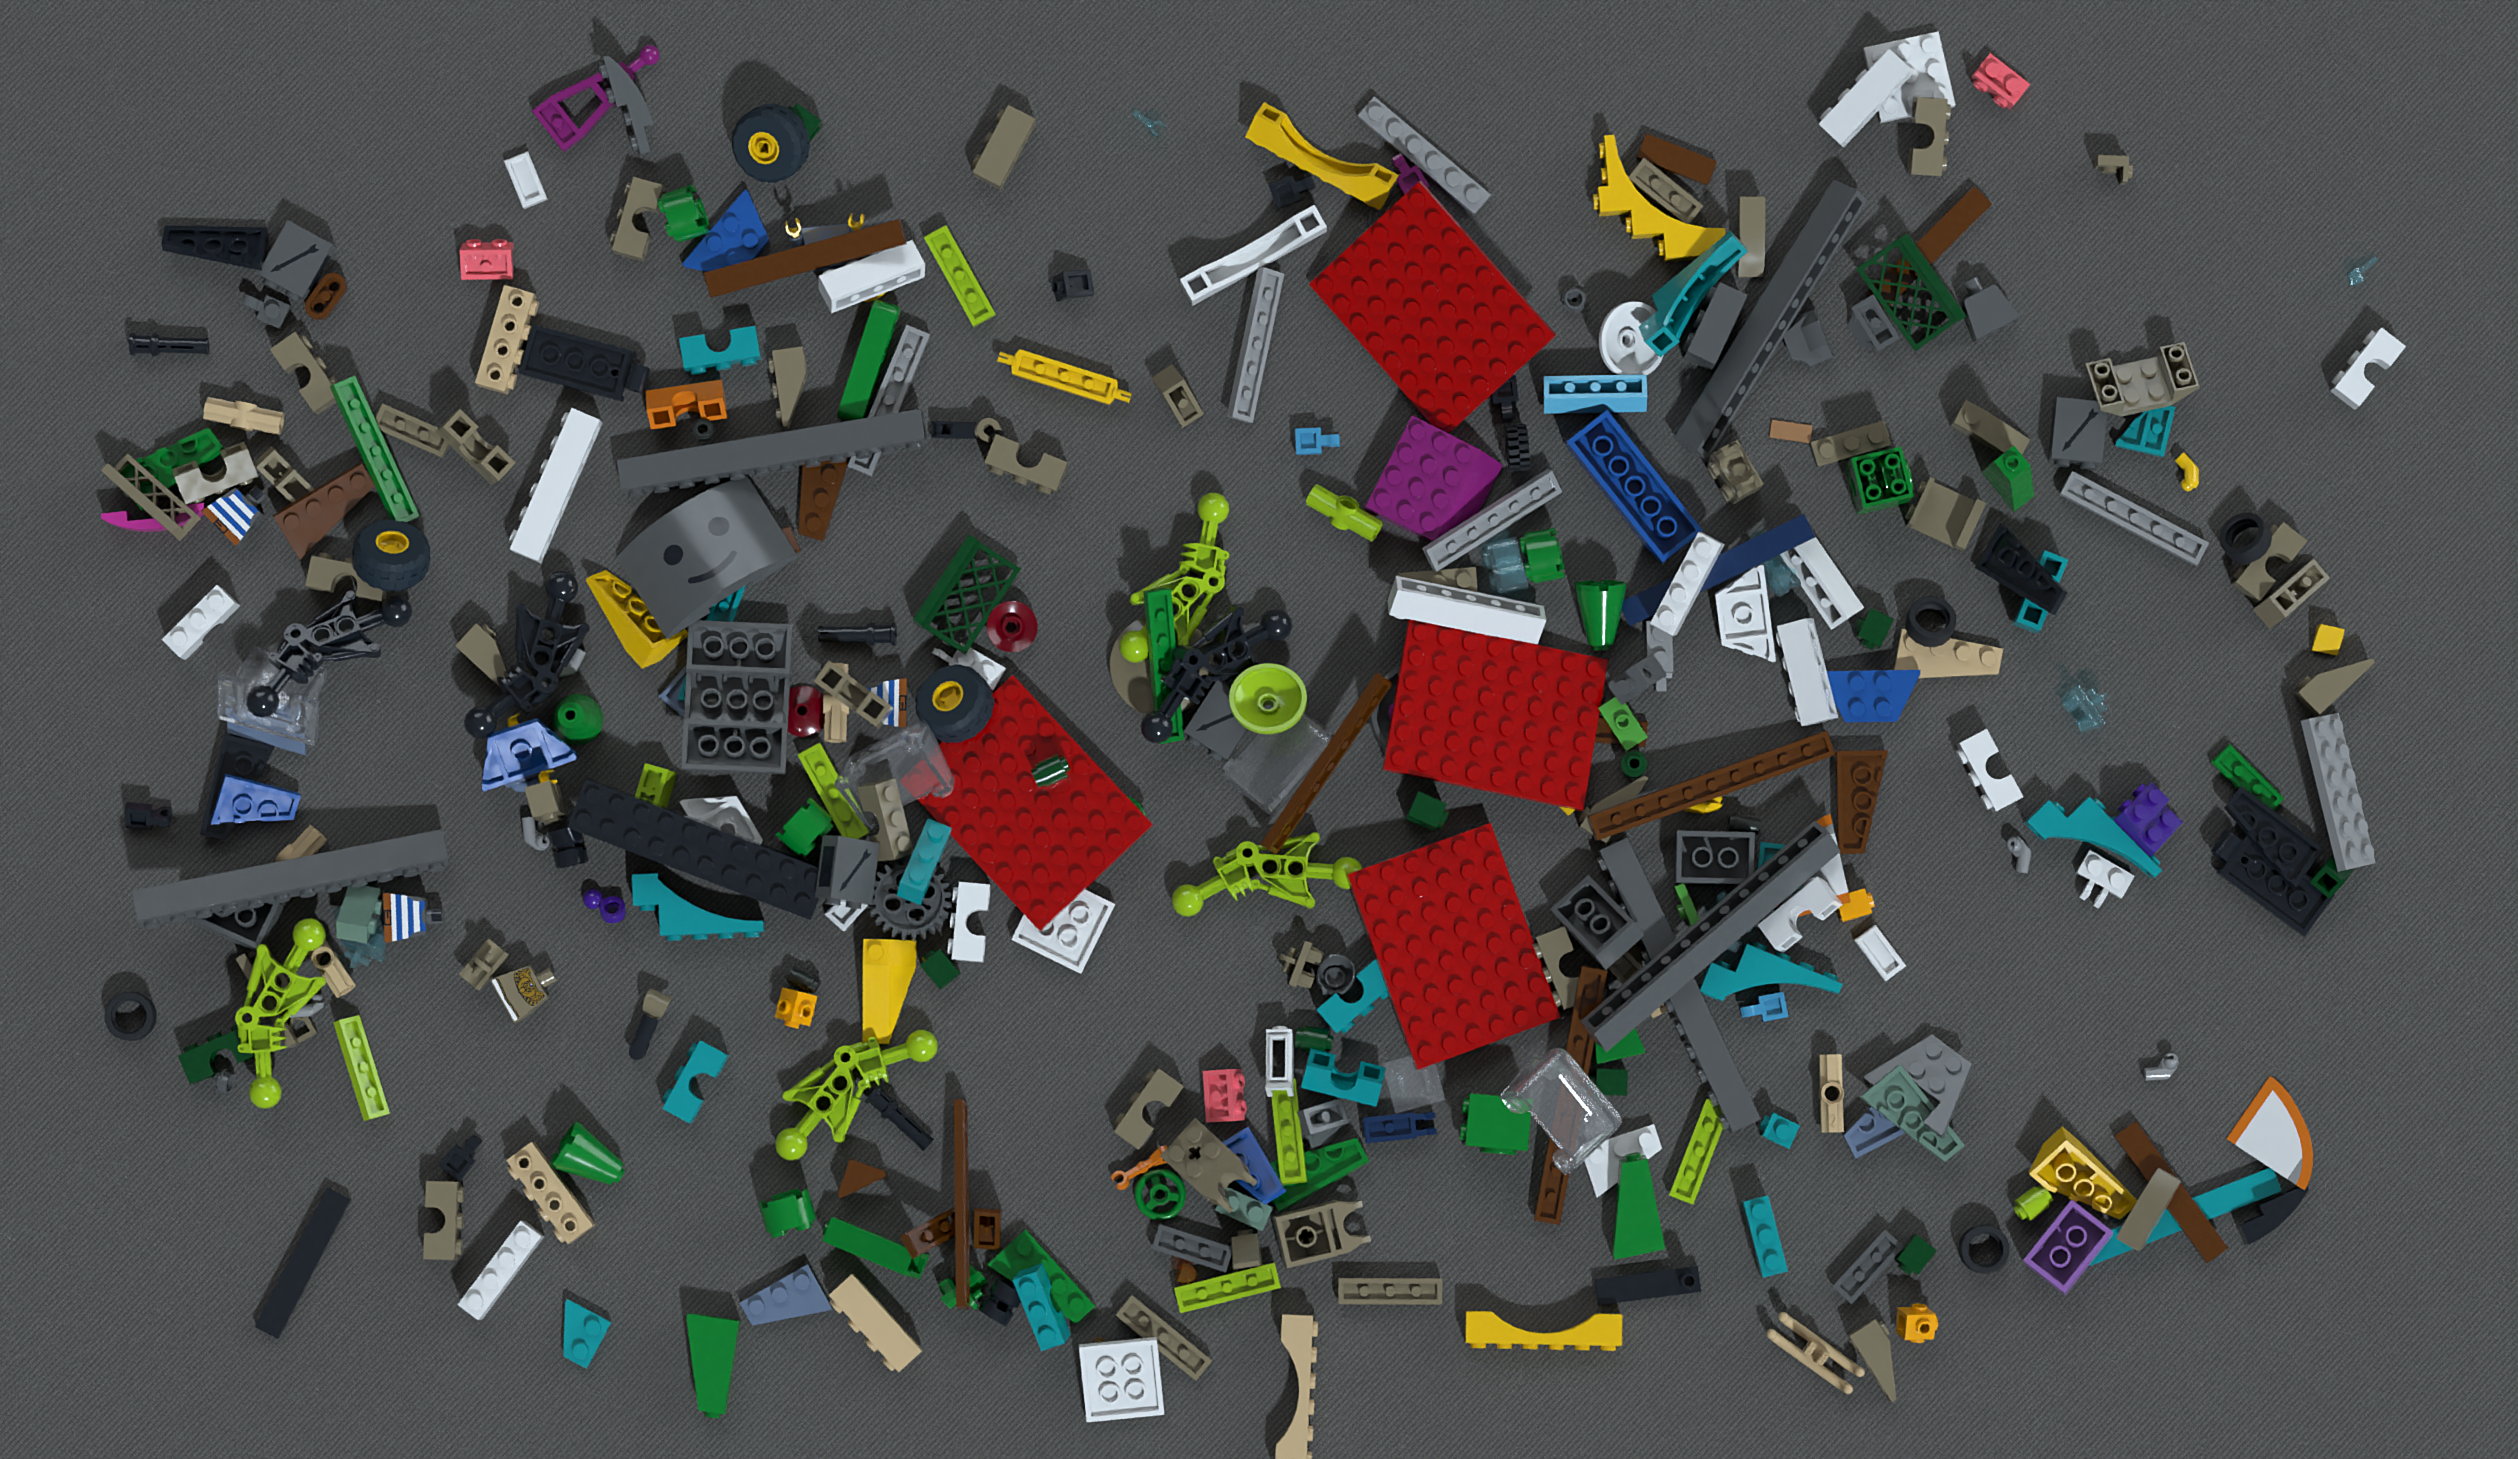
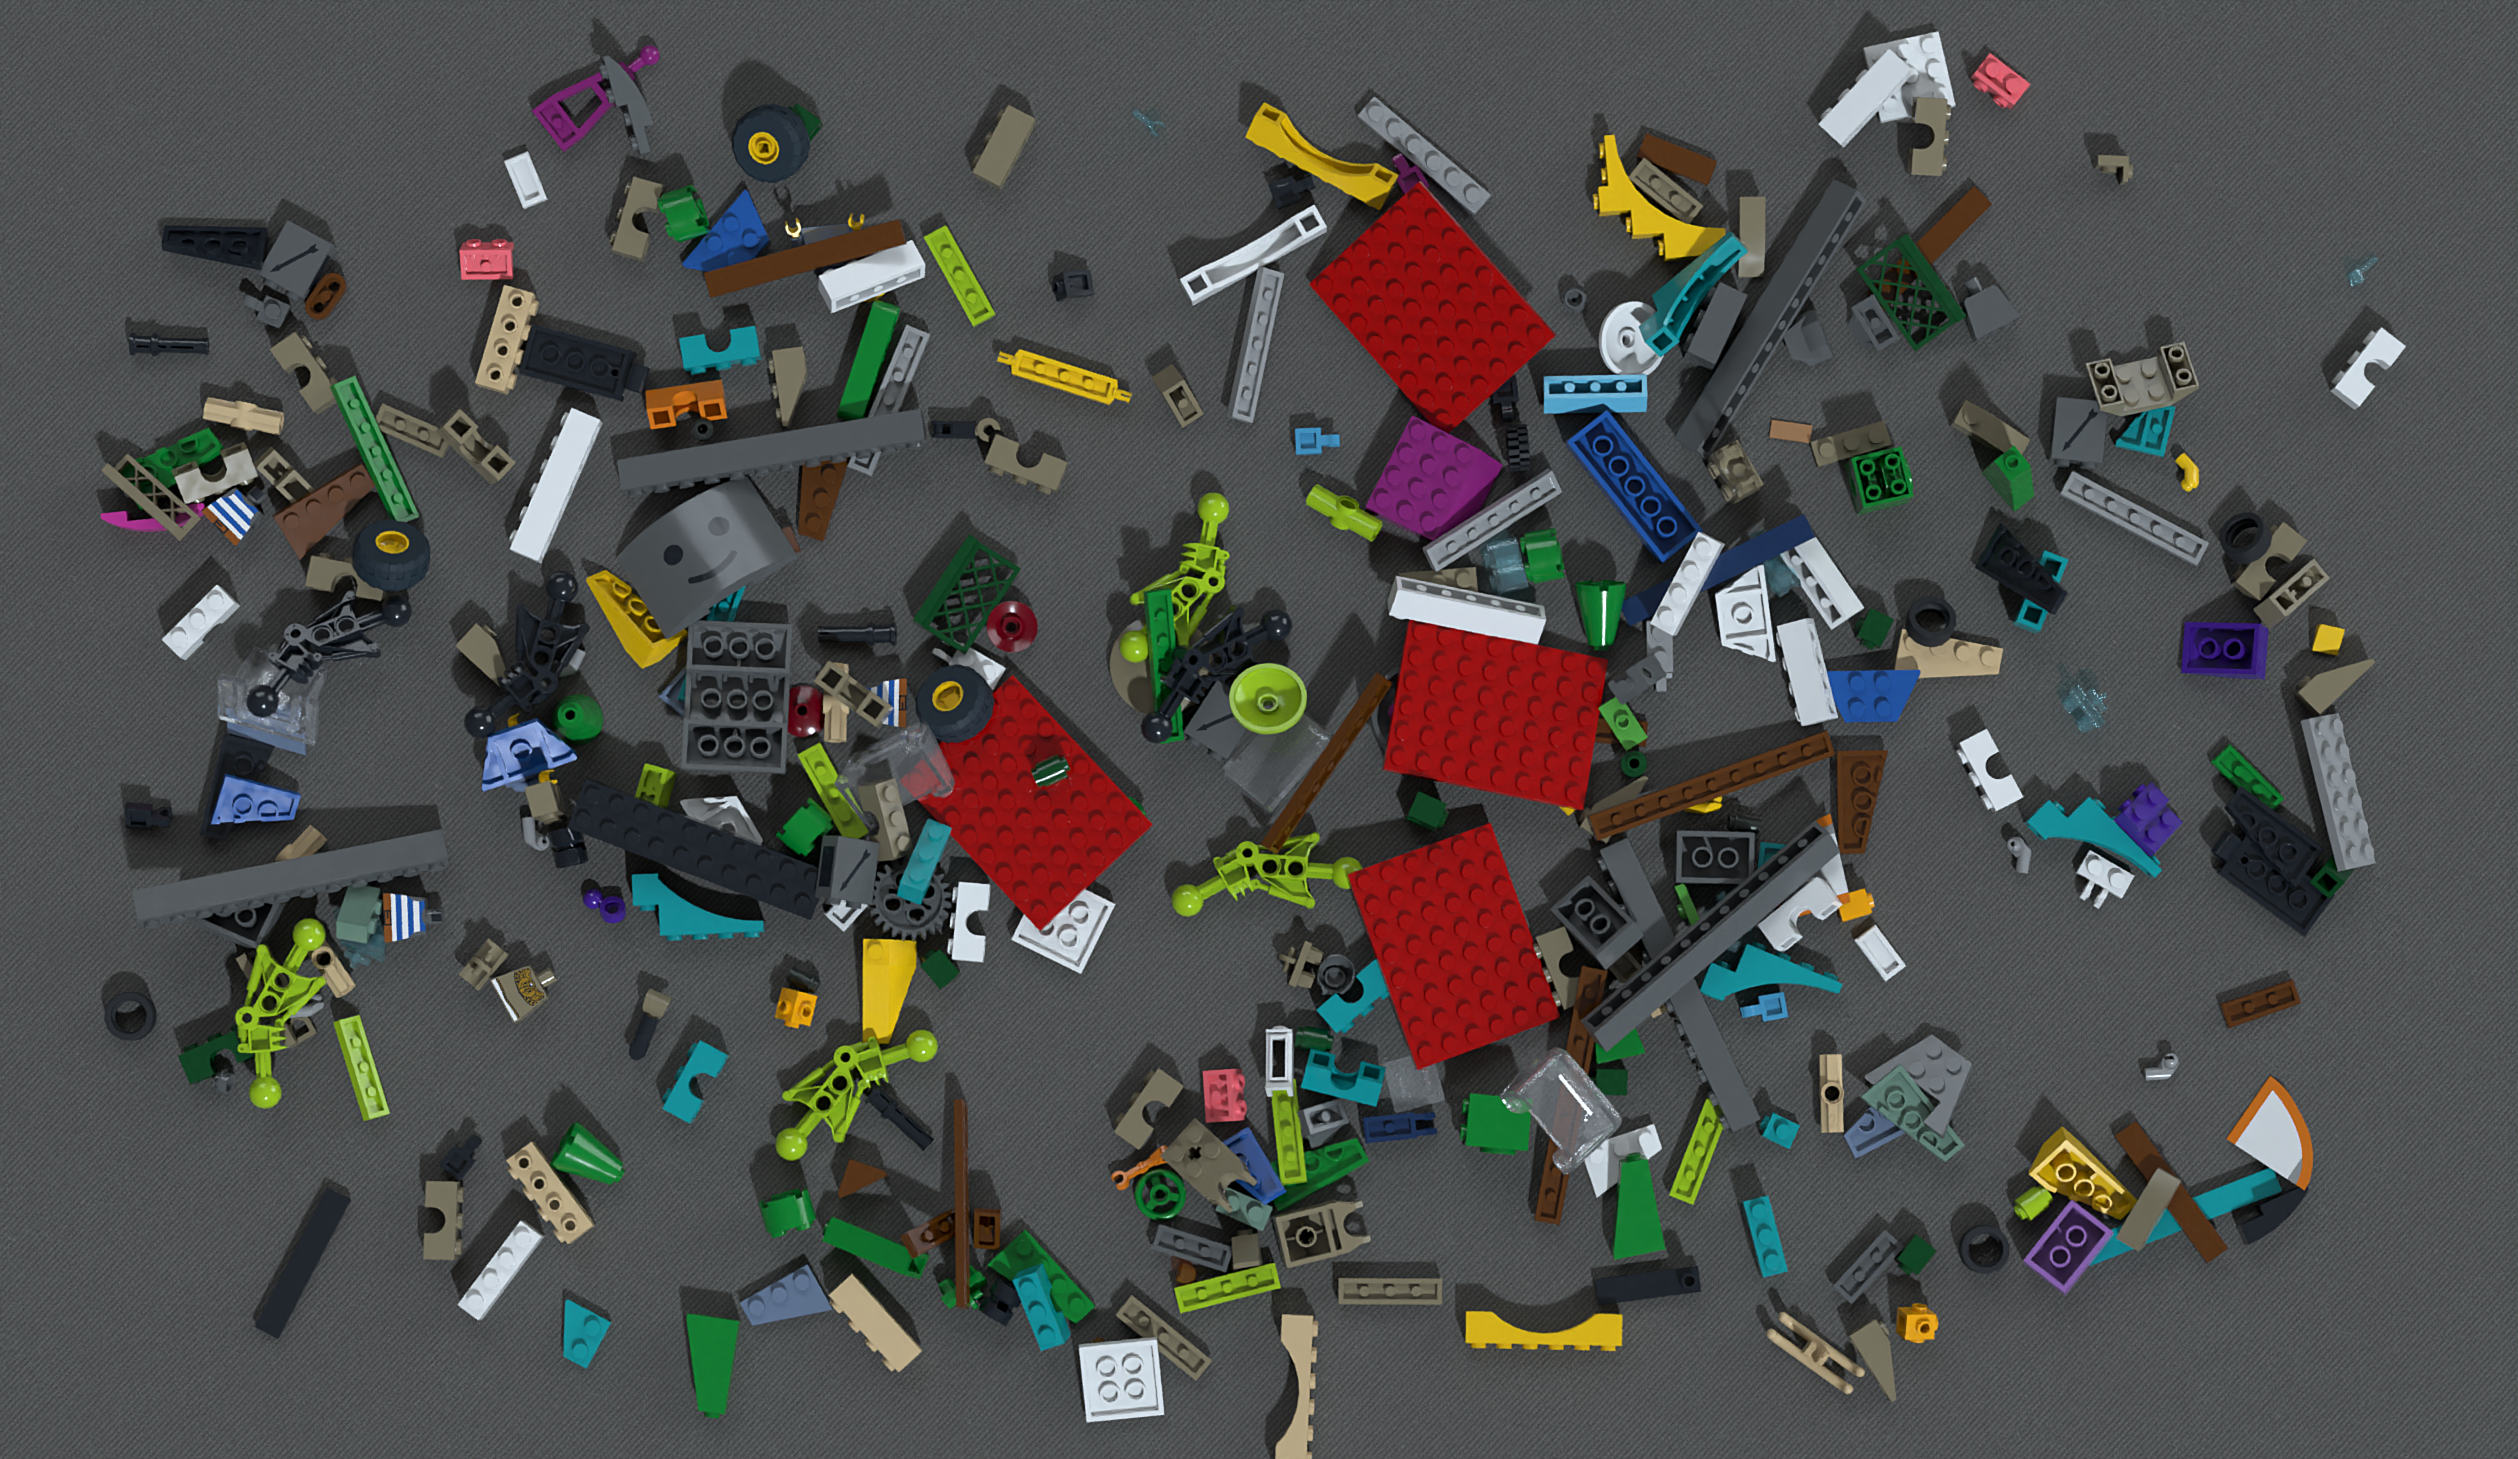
dark tan panel [1905,477,1986,552] -> none
none -> dark purple slope [2181,622,2269,680]
none -> reddish brown tile [2219,979,2301,1029]

